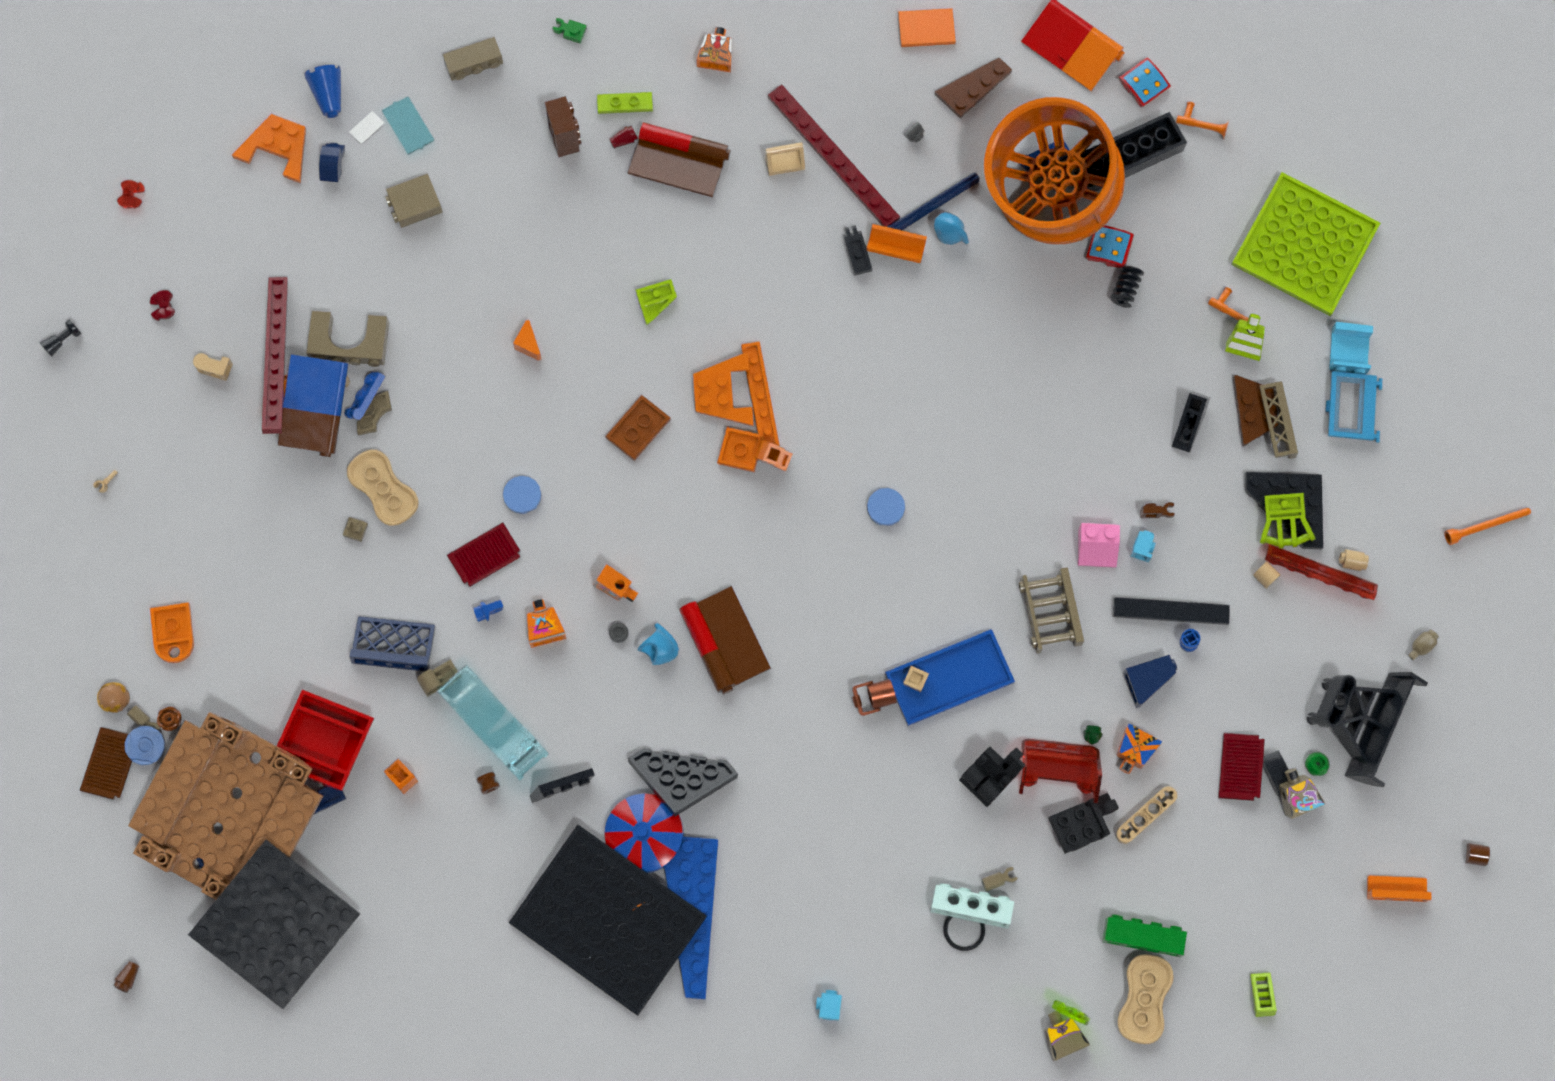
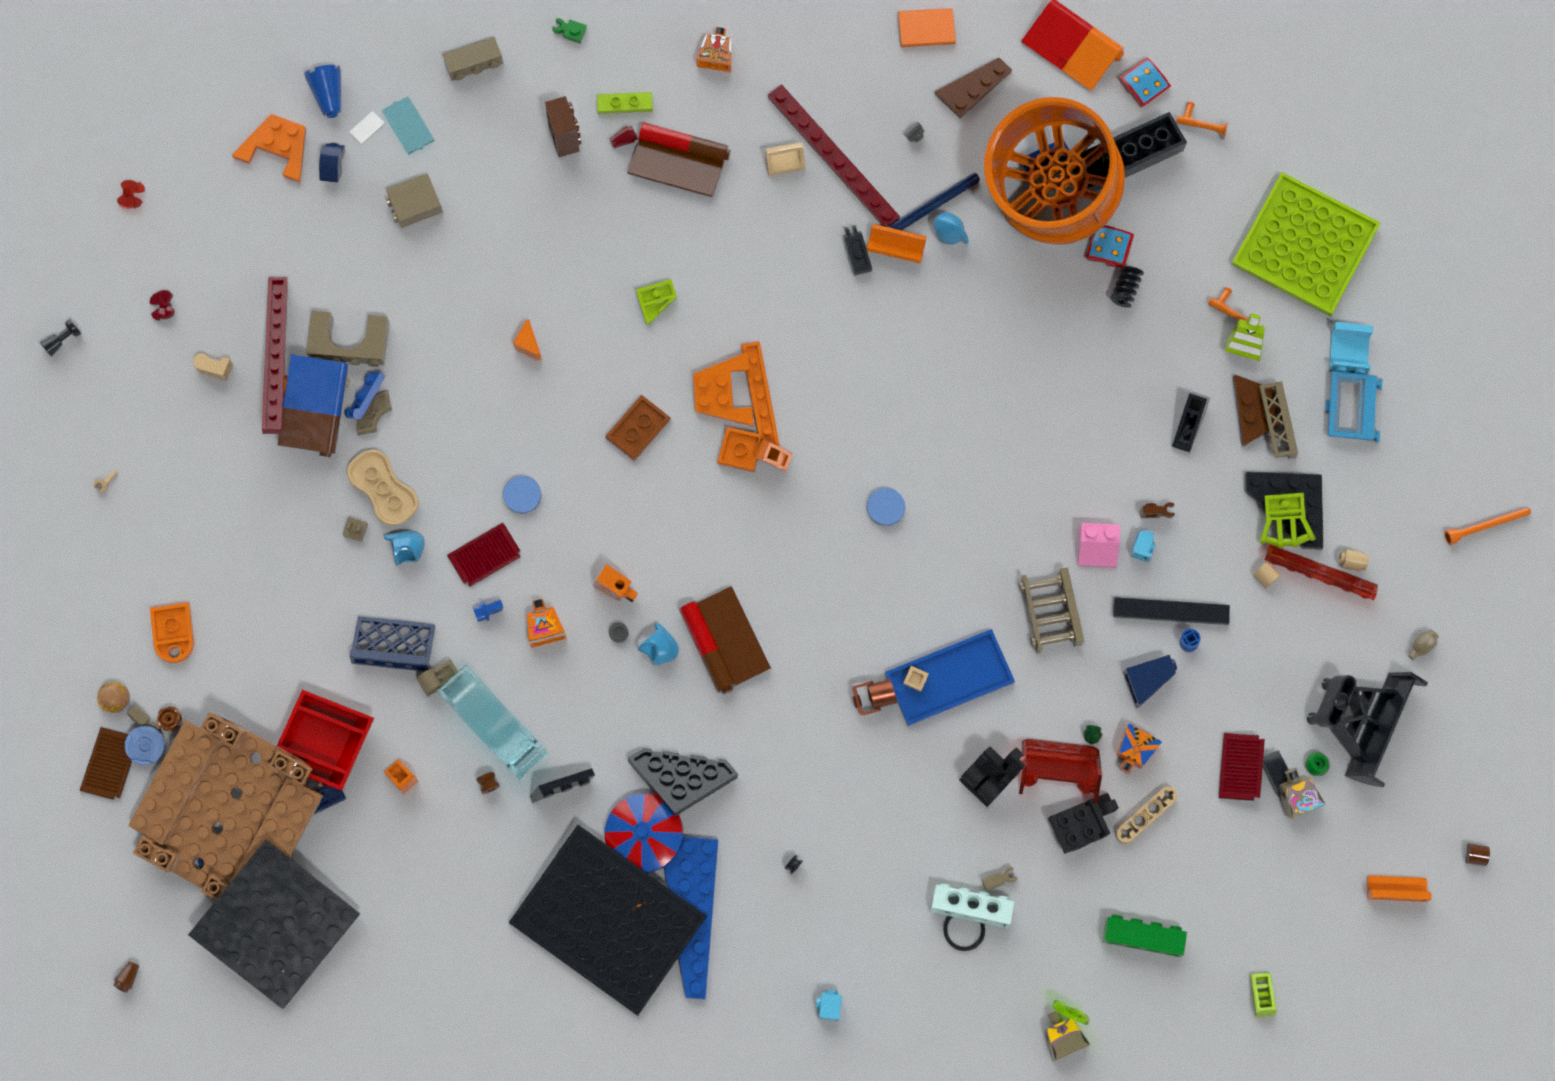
tan plate [1118,954,1174,1044] -> none
none -> dark azure piece [384,531,425,566]
none -> black bush [784,855,803,875]

